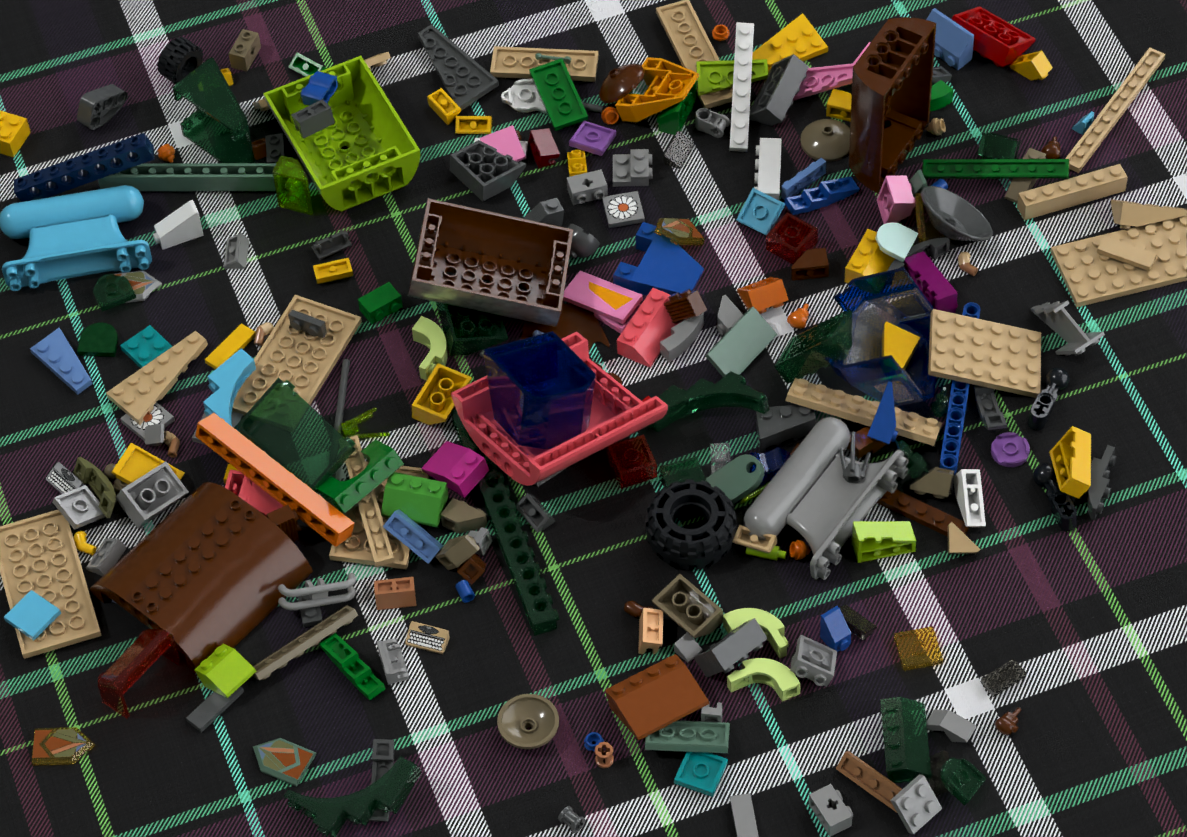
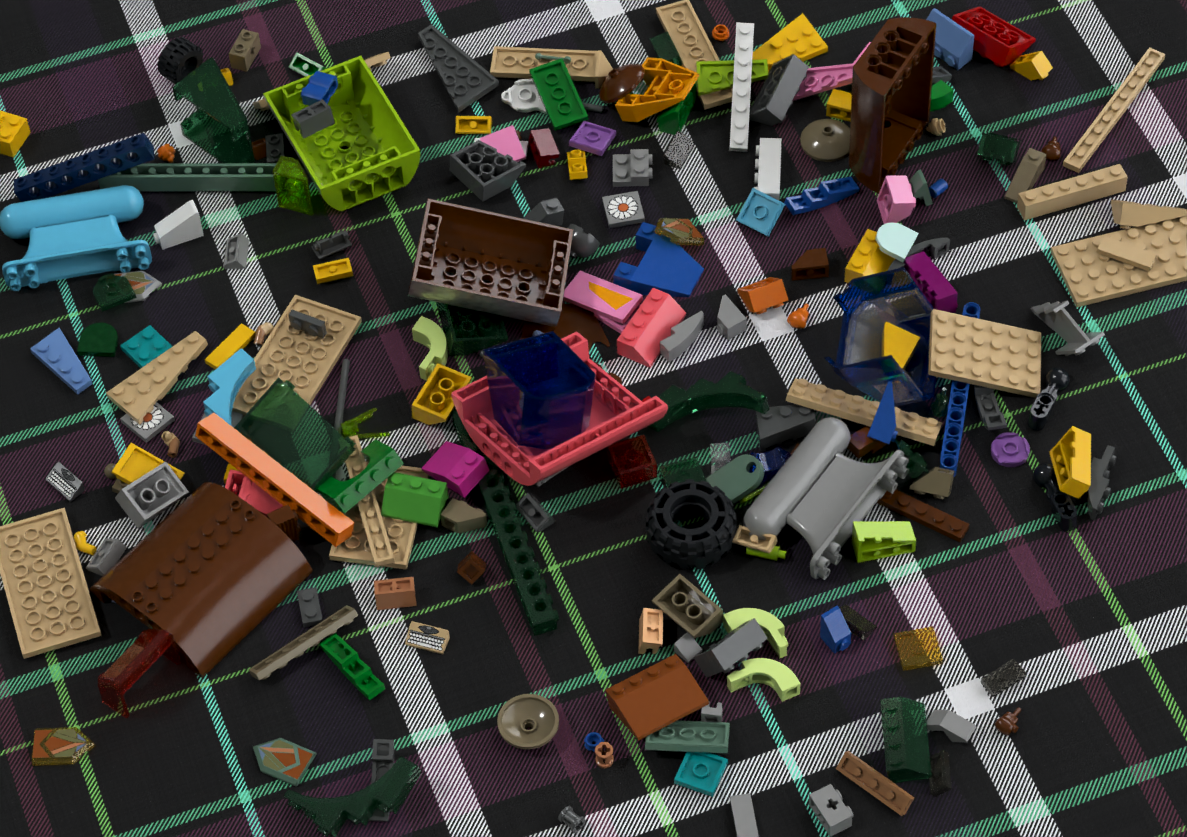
medium azure tile [4,590,61,640] -> none
light grey plate [52,485,106,530] -> none
olive slope [73,457,116,518] -> none
dark grey beam [77,84,128,130] -> none
light grey slope [145,424,164,446] -> none
dark grey tile [186,686,244,733] -> none
lime slope [195,644,257,698] -> none
light grey piece [278,573,356,610] -> none
green brick [358,282,403,325] -> none
light grey hinge [377,638,409,685] -> none
medium blue panel [383,509,444,564] -> none
yellow slope [427,88,462,125] -> none
dark tan slope [435,534,480,570] -> none
blue hinge [455,580,475,603] -> none
light grey tile [468,527,492,556] -> none
light grey brick [567,169,608,205] -> none
orange plate [601,107,619,124] -> none
reddish brown arm [624,601,654,617] -> none
reddish brown brick [664,289,707,323] -> none
light grey piece [695,108,730,138] -> none
sand green tile [705,306,777,384] -> none
clear red brick [766,212,818,264] -> none
clear green slope [774,309,852,384] -> none
medium blue plate [781,158,826,200] -> none
orange plate [789,540,811,560] -> none
light grey plate [790,635,837,687] -> none
dark grey plant [839,431,871,483] -> none
light grey plate [890,774,942,834] -> none
clear yellow tile [915,193,926,243] -> none
dark grey dish [921,186,993,241] -> none
green tile [922,159,1070,179] -> none
clear green tile [940,758,987,806] -> none
tan slope [947,522,980,554] -> none
white slope [954,469,986,527] -> none
arm [958,252,978,276] -> none
medium azure slope [1072,111,1094,135] -> none
none -> tan slope [595,50,613,89]
none -> clear green hinge [650,31,682,66]

